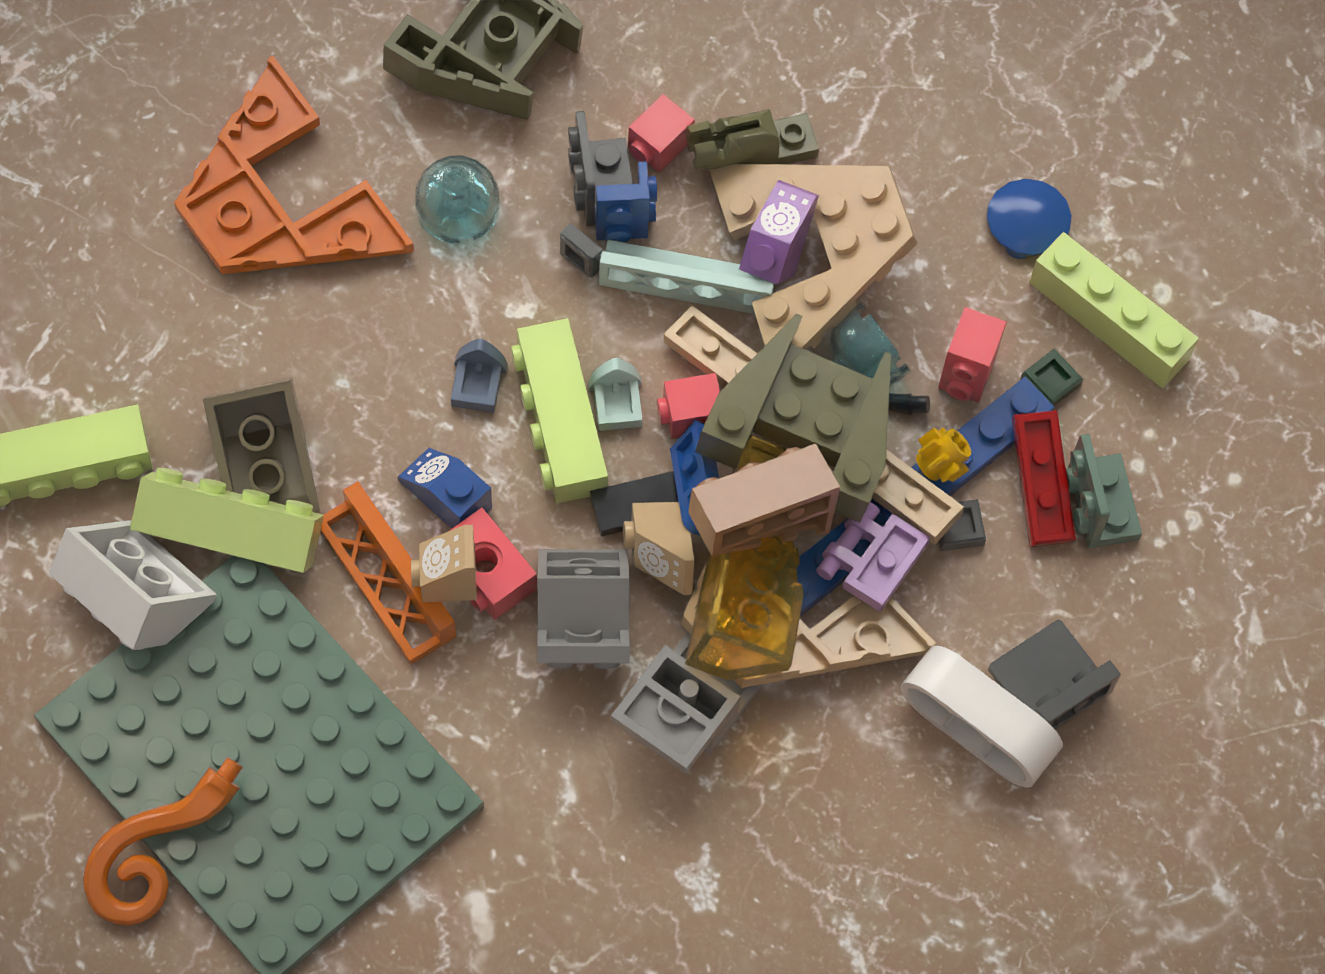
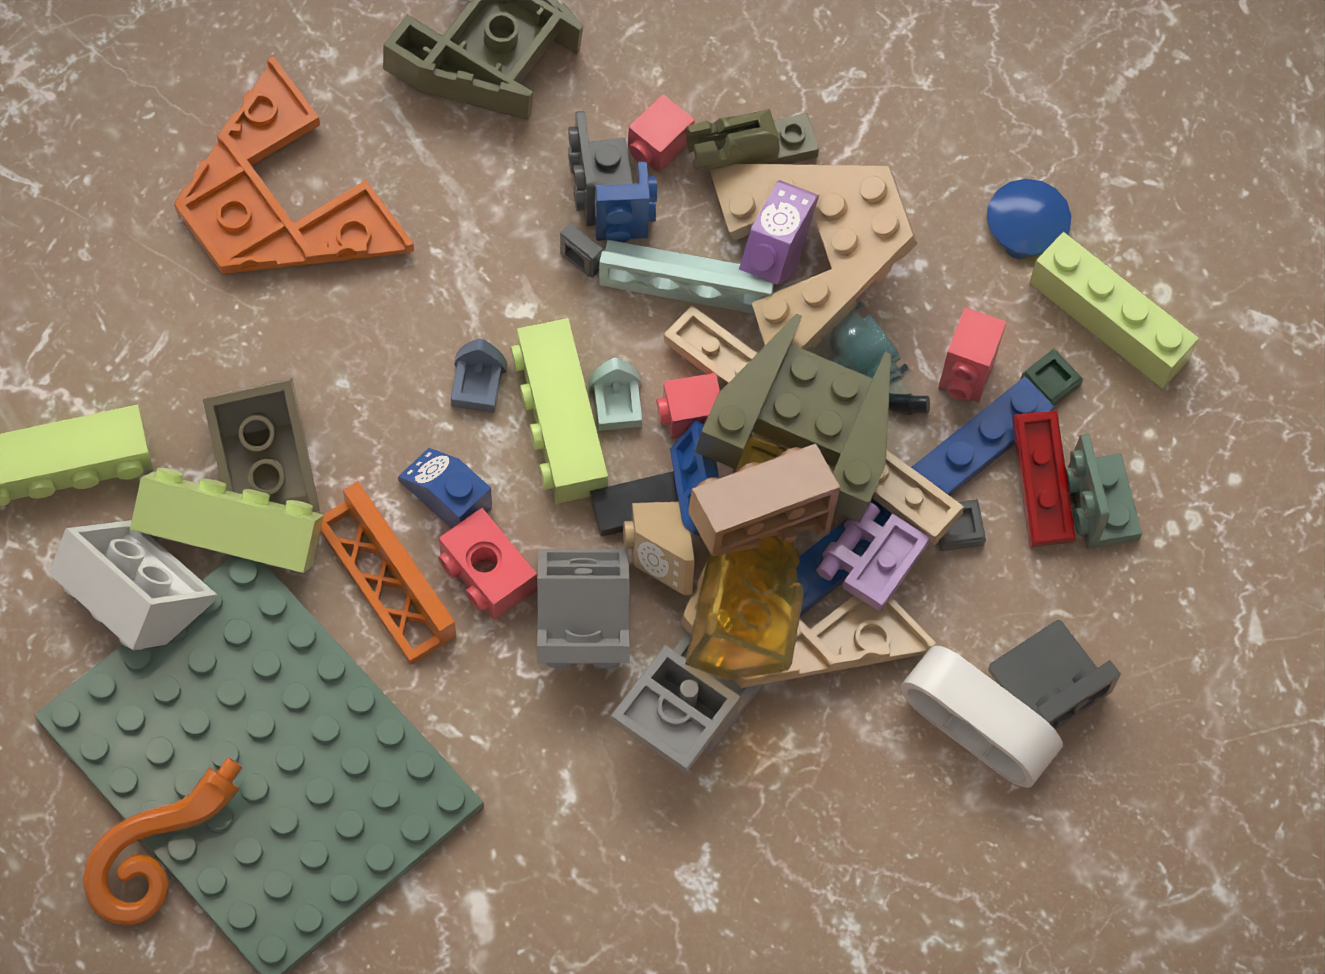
tan slope [411,525,477,602] -> none
clear light blue cylinder [415,155,500,243] -> none
yellow gear [916,427,971,482] -> none

